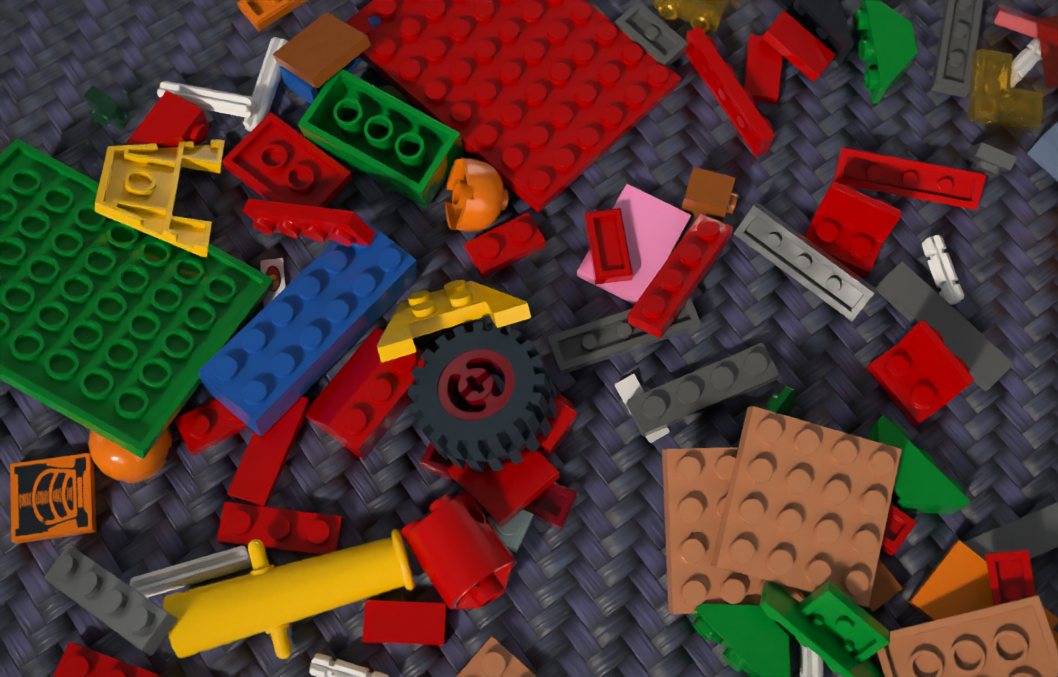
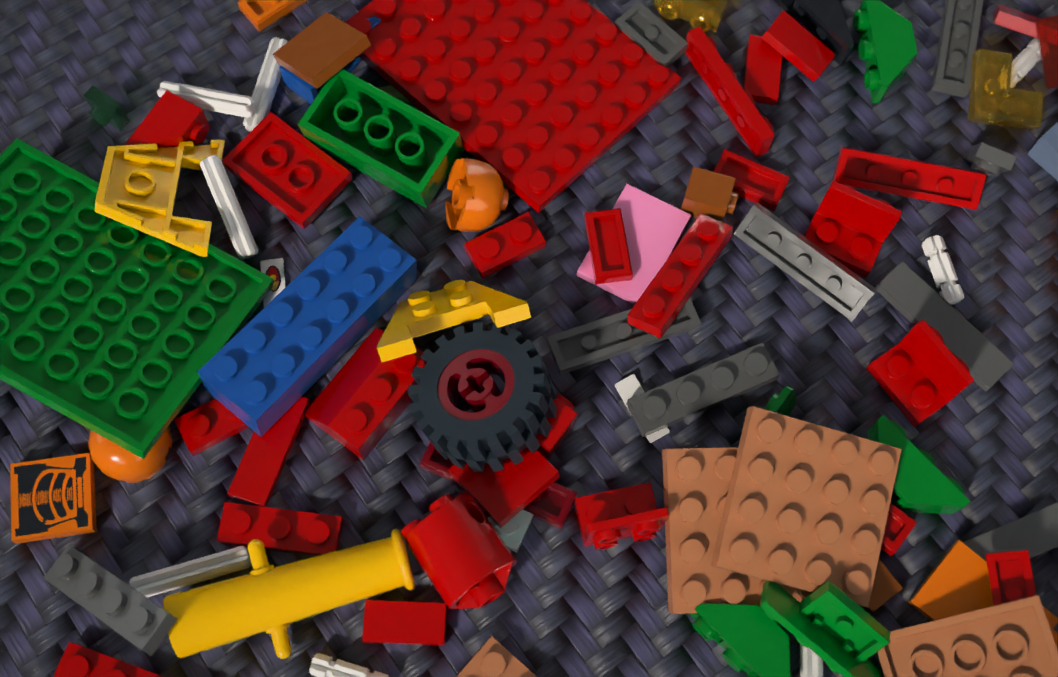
red plate [242,199,376,246] -> none
none -> white axle [200,155,258,260]
none -> red bracket [574,482,669,550]
none -> red tile [714,149,790,211]

